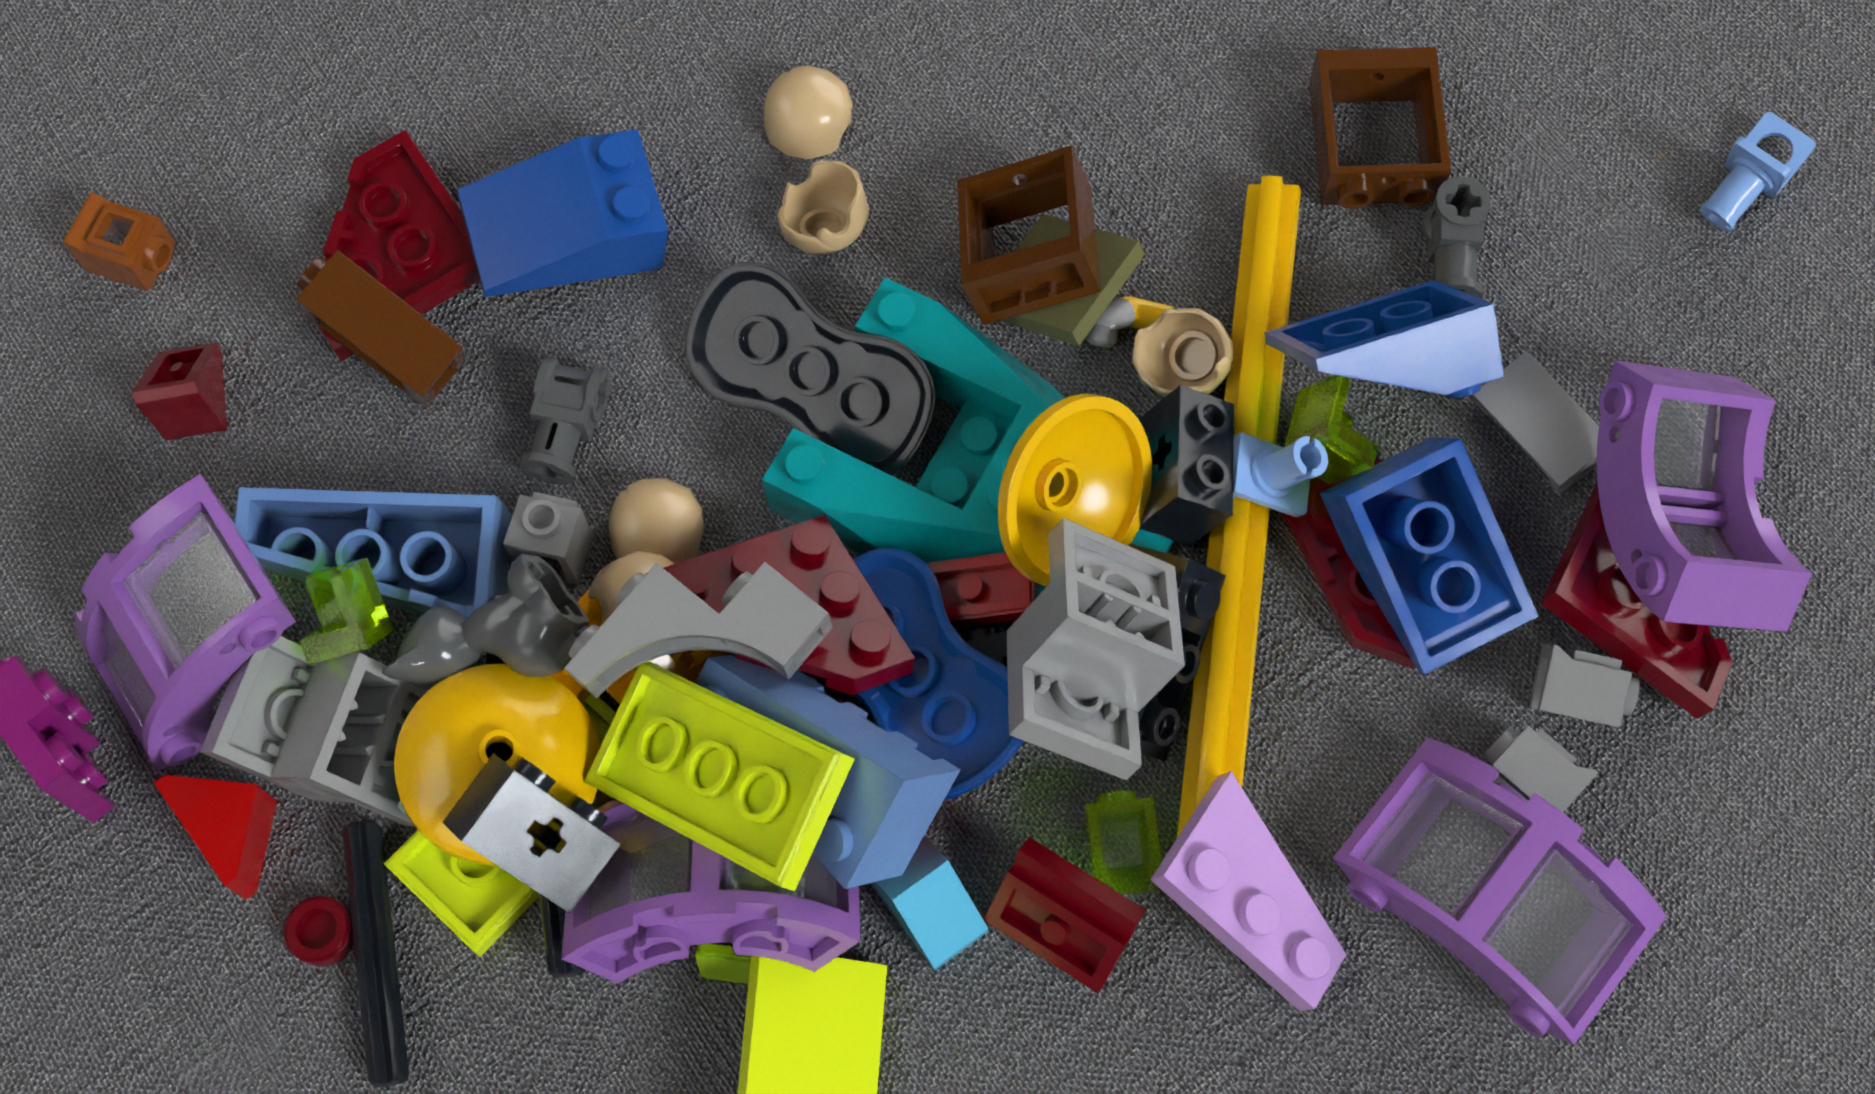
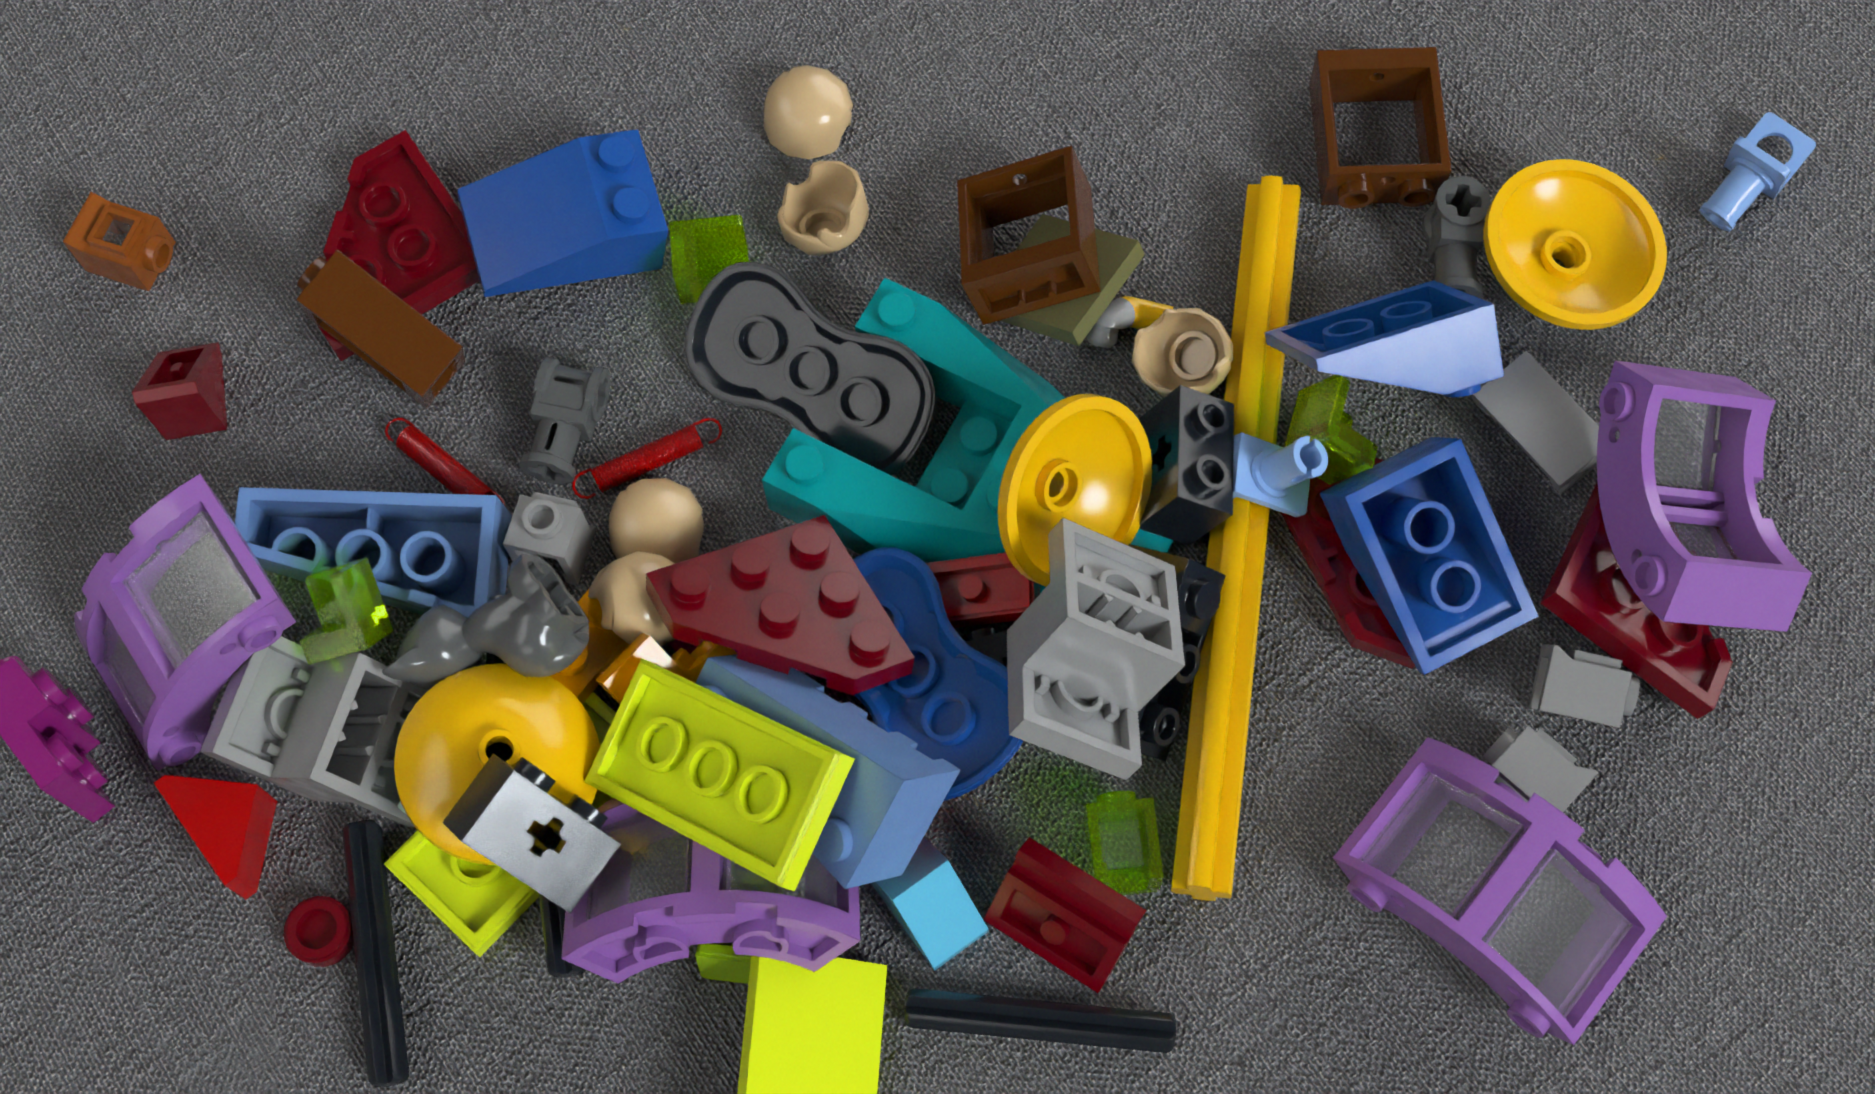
light grey arch [564,562,833,699] -> none
lavender wing [1150,771,1347,1011] -> none
none -> red piece [385,417,506,507]
none -> red piece [572,418,722,499]
none -> clear neon green panel [669,215,749,304]
none -> black axle [904,988,1176,1053]
none -> yellow dish [1483,159,1667,330]

